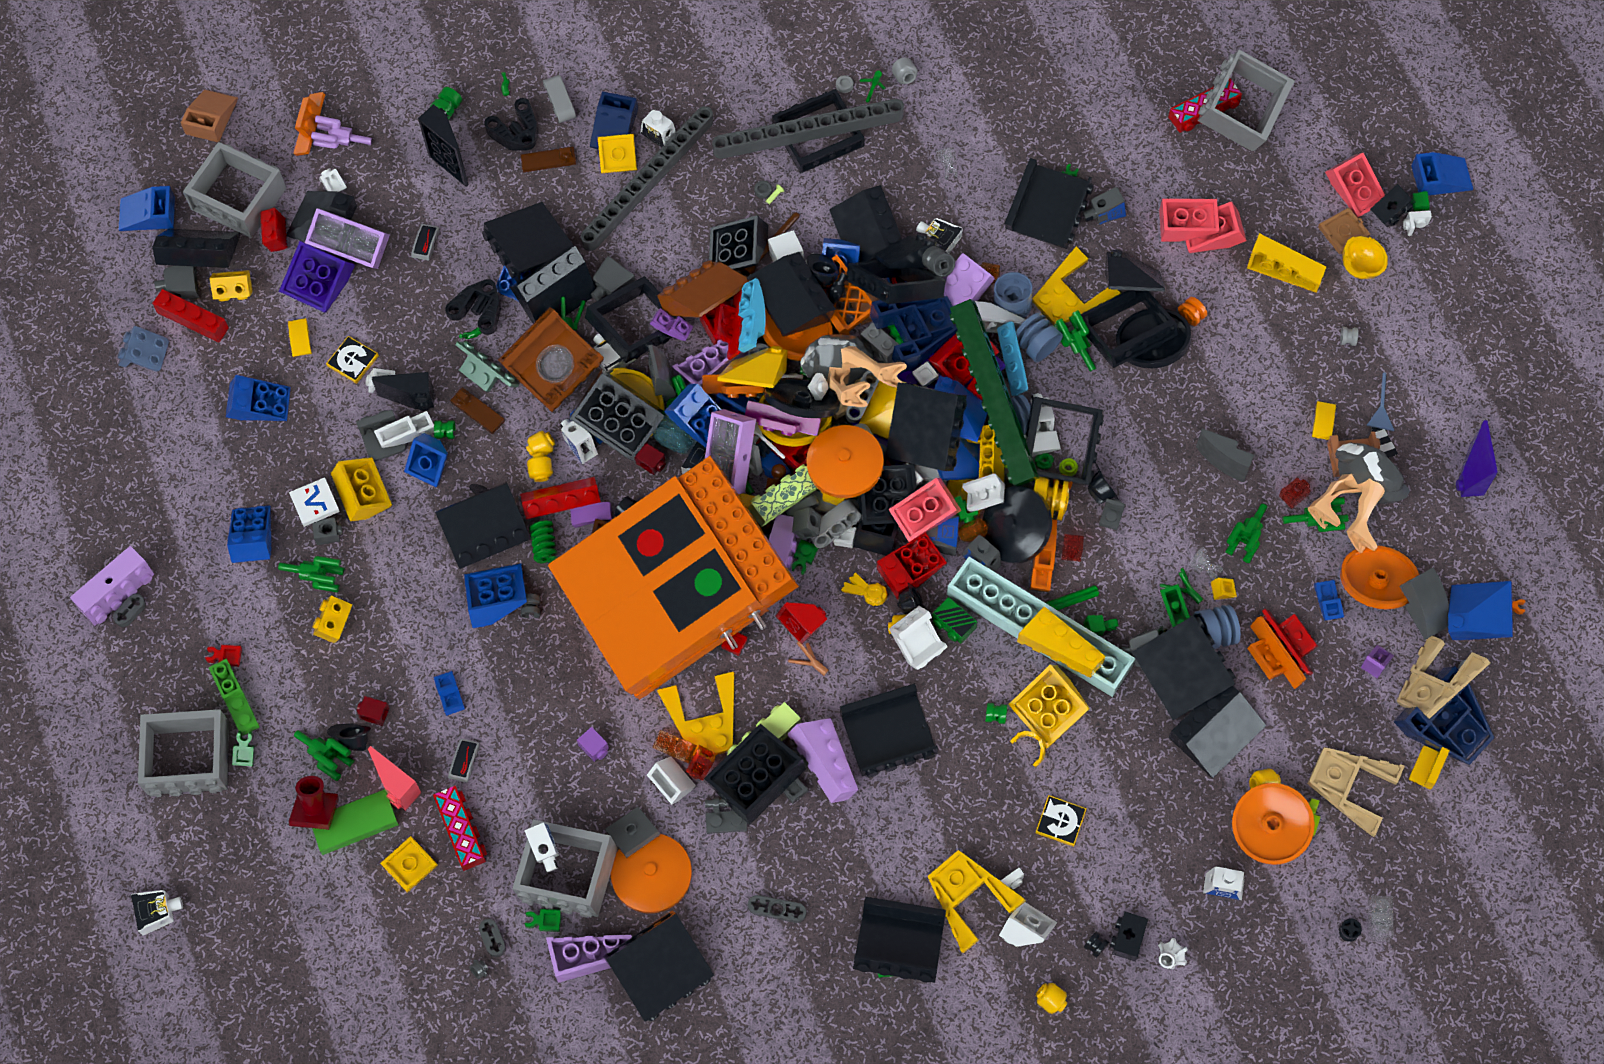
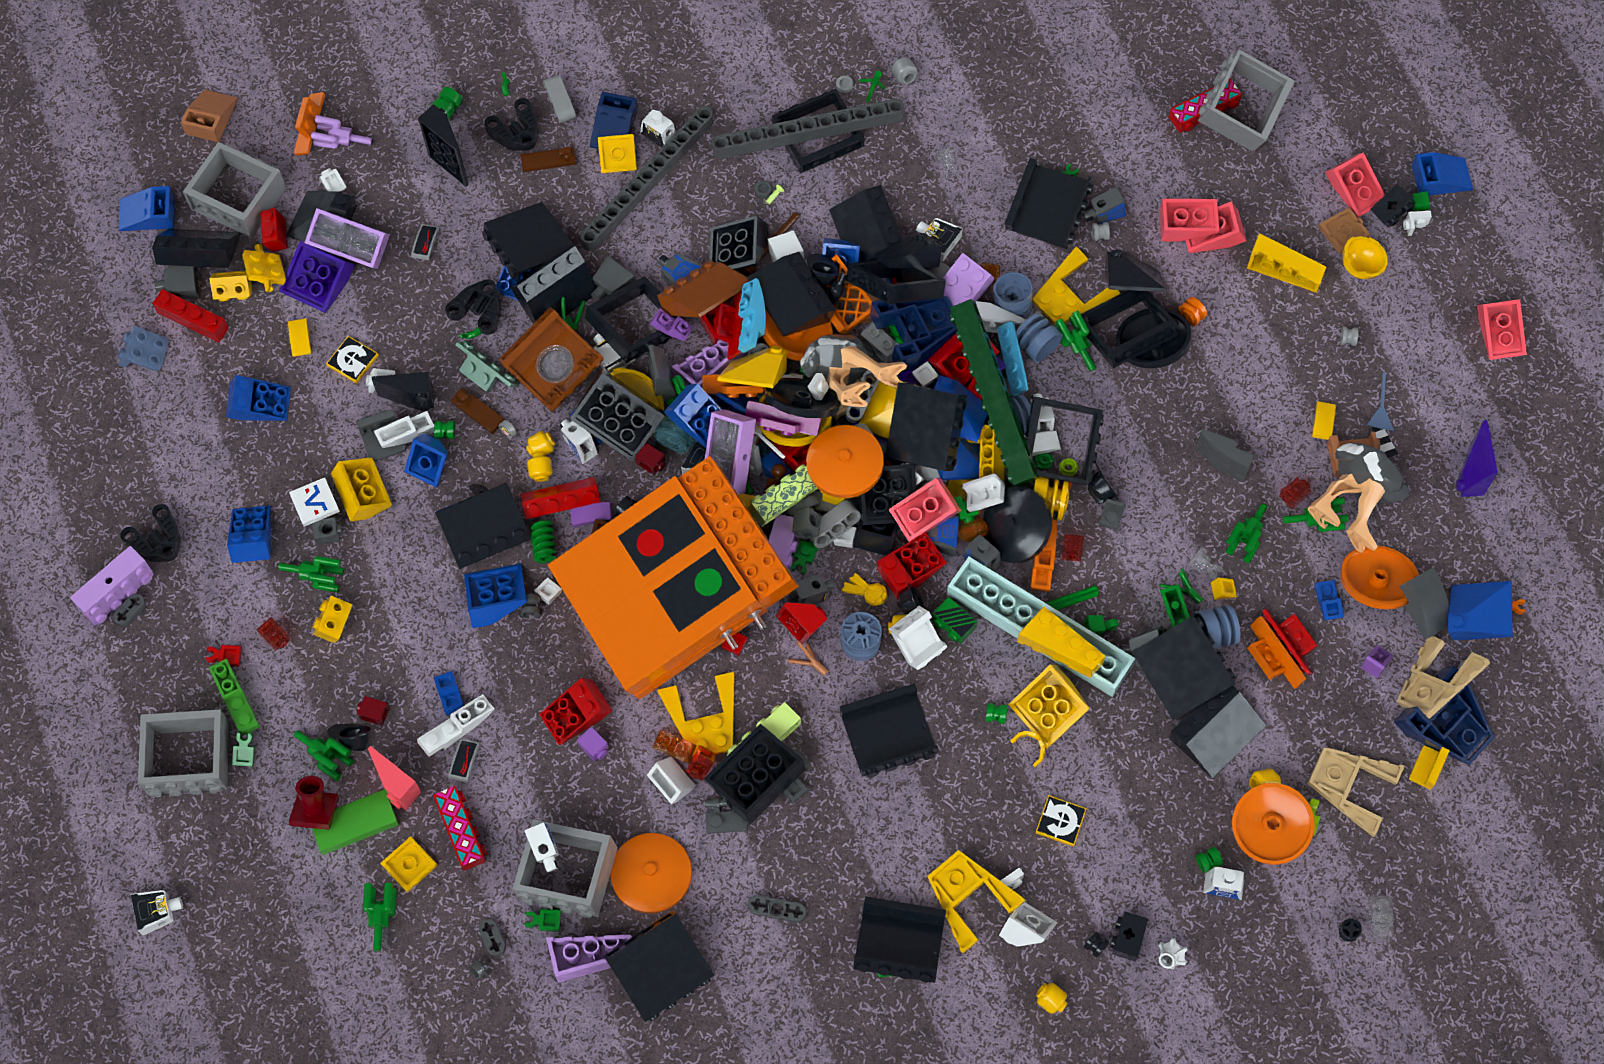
dark grey plate [605,807,660,858] -> none
lavender wedge [787,718,858,803] -> none
dark grey wheel [922,246,955,277] -> none
none -> black connector [120,504,181,562]
none -> yellow plate [242,244,286,292]
none -> clear red brick [256,617,290,651]
none -> green plant [363,883,396,952]
none -> white slope [417,694,494,757]
none -> light grey tile [499,420,517,439]
none -> white plate [534,577,562,605]
none -> red slope [539,678,613,746]
none -> torso [658,253,702,286]
none -> dark grey torso [788,575,835,605]
none -> sand blue wheel [841,612,882,661]
none -> light grey wheel [1092,222,1110,241]
none -> green wheel [1195,847,1223,873]
none -> coral slope [1477,299,1527,360]

